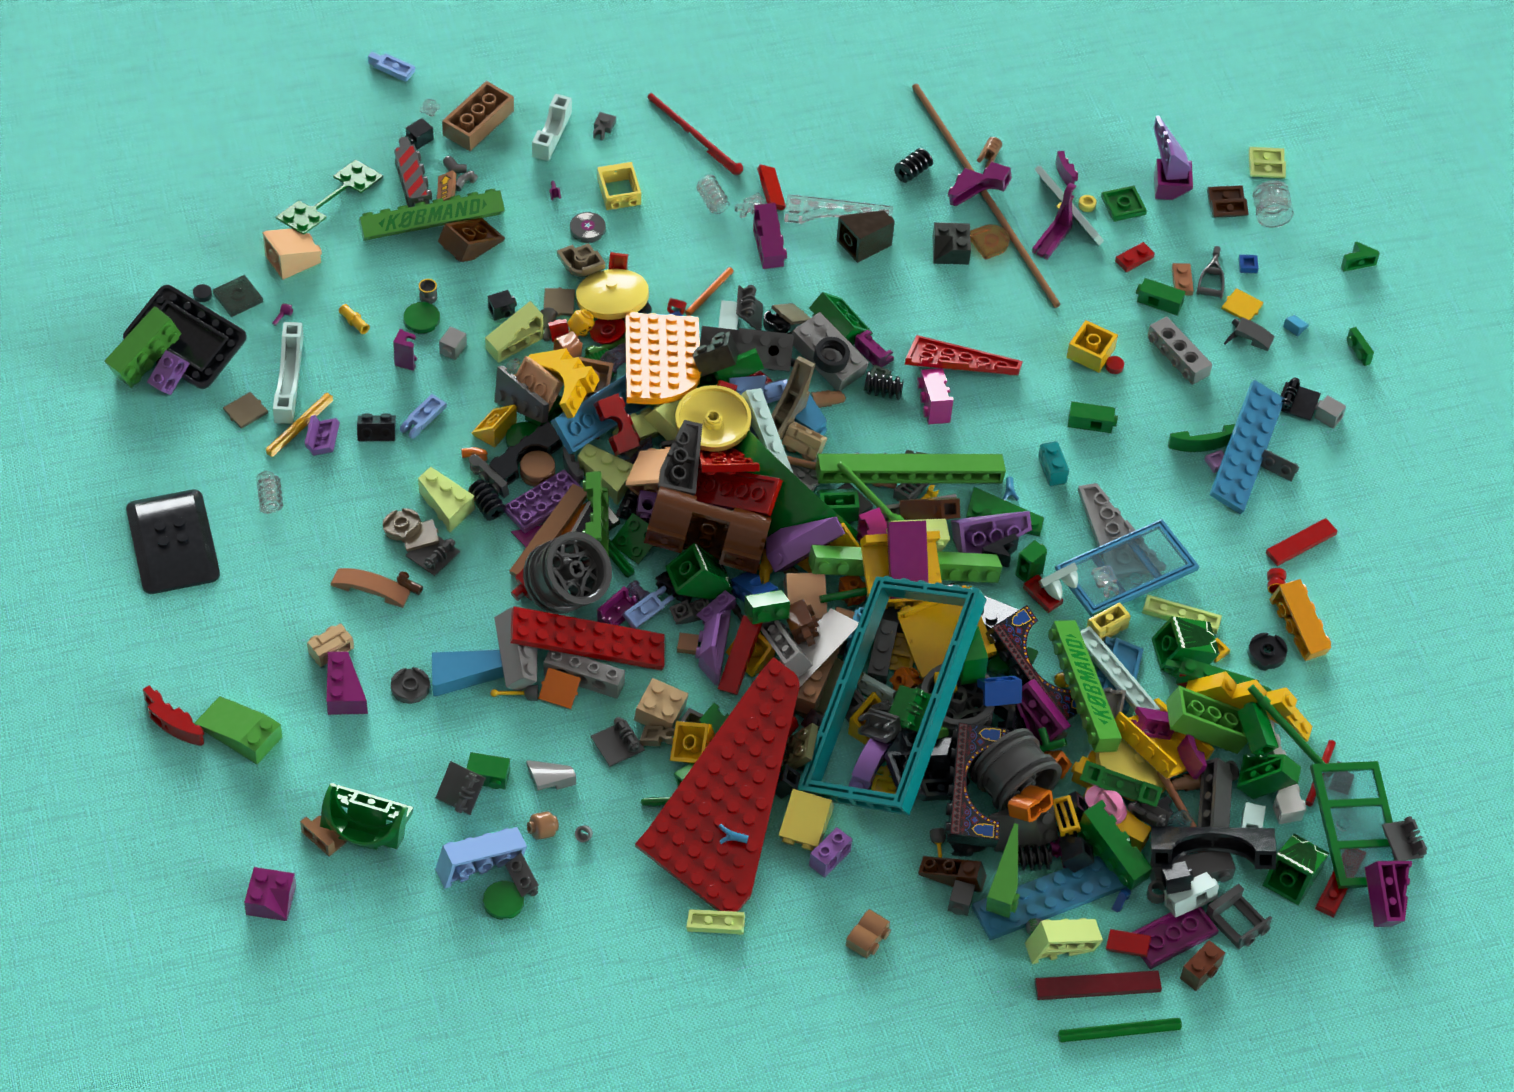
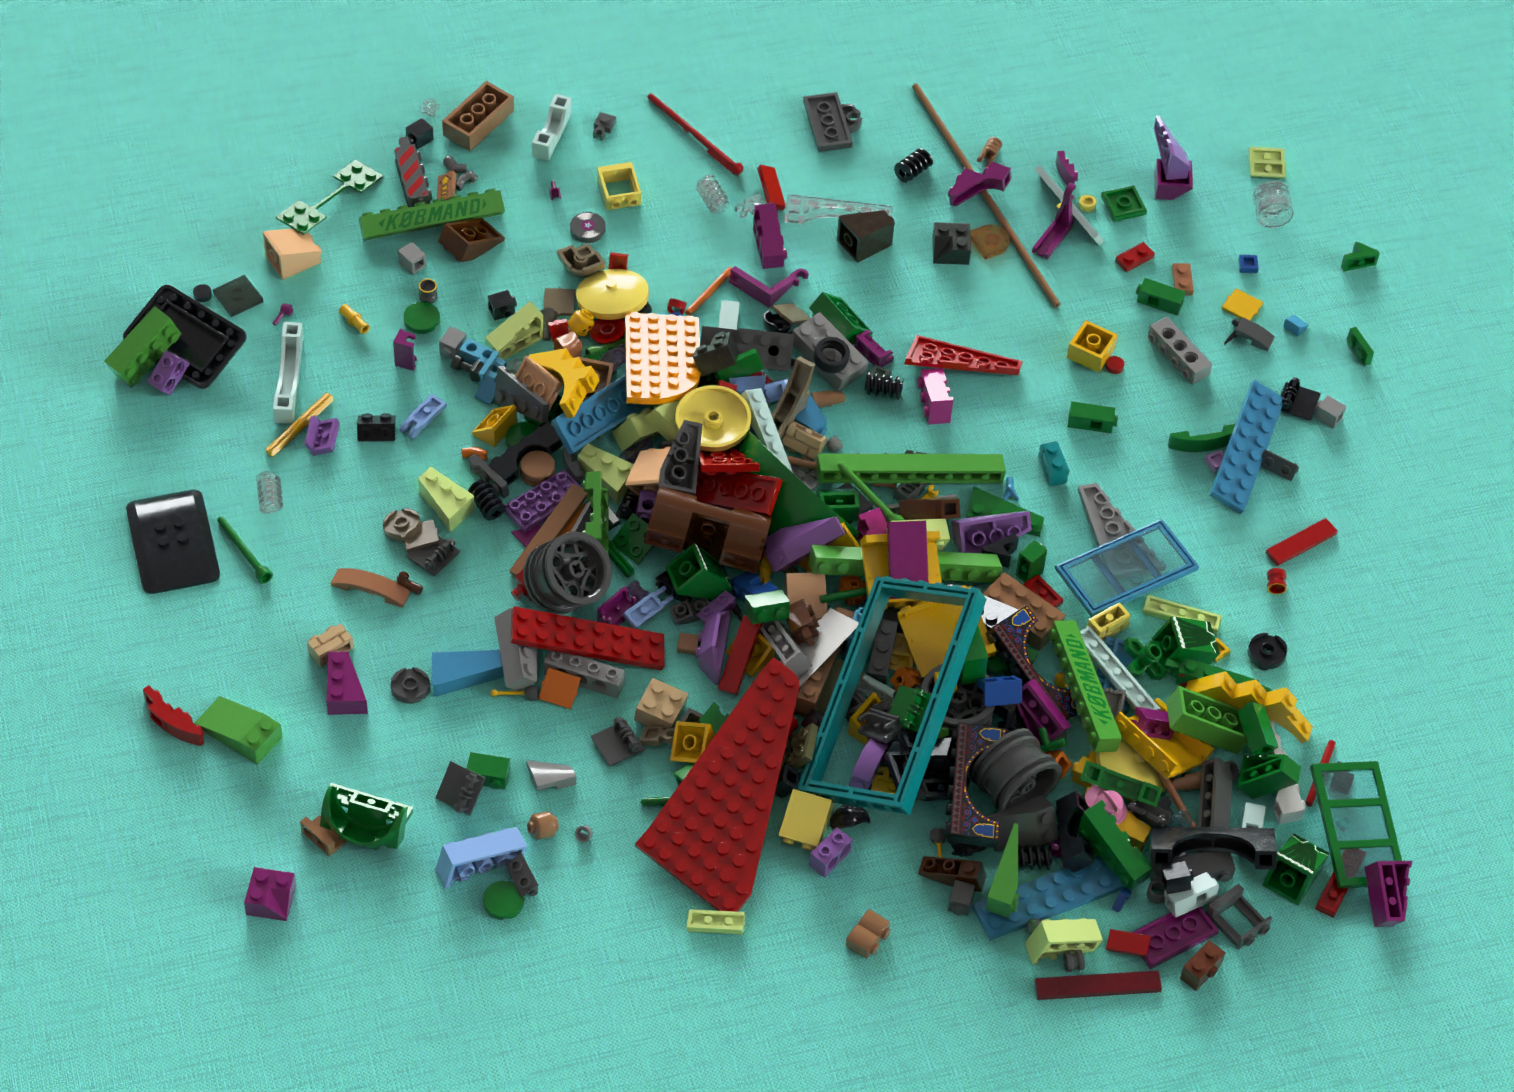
dark tan piece [223,392,268,429] -> none
light blue hinge [368,52,415,82] -> none
red arch [593,393,640,456] -> none
dark azure bar [719,824,749,844] -> none
dark grey hinge [736,285,763,330] -> none
orange brick [1008,785,1054,822] -> none
light aqua tile [1038,562,1078,601] -> none
yellow tile [1053,795,1081,837] -> none
green axle [1058,1017,1182,1043] -> none
clear plate [1091,565,1119,598] -> none
magenta slope [1177,734,1207,780] -> none
dark grey piece [1196,246,1225,299] -> none
reddish brown slope [1207,185,1249,217] -> none
green bar [1247,685,1333,778] -> none
light orange wedge [1269,579,1331,661] -> none
dark grey hinge [1382,816,1427,861] -> none
none -> green piece [217,516,273,584]
none -> light grey brick [398,242,427,275]
none -> medium azure hips [451,338,507,385]
none -> dark azure slope [475,378,496,405]
none -> magenta hinge [729,266,809,308]
none -> dark grey plate [803,92,862,152]
none -> light grey hinge [826,435,843,452]
none -> black hat [830,804,870,829]
none -> medium nougat brick [982,572,1065,651]
none -> dark grey wheel [1063,950,1085,972]
none -> green plant [1124,637,1165,680]

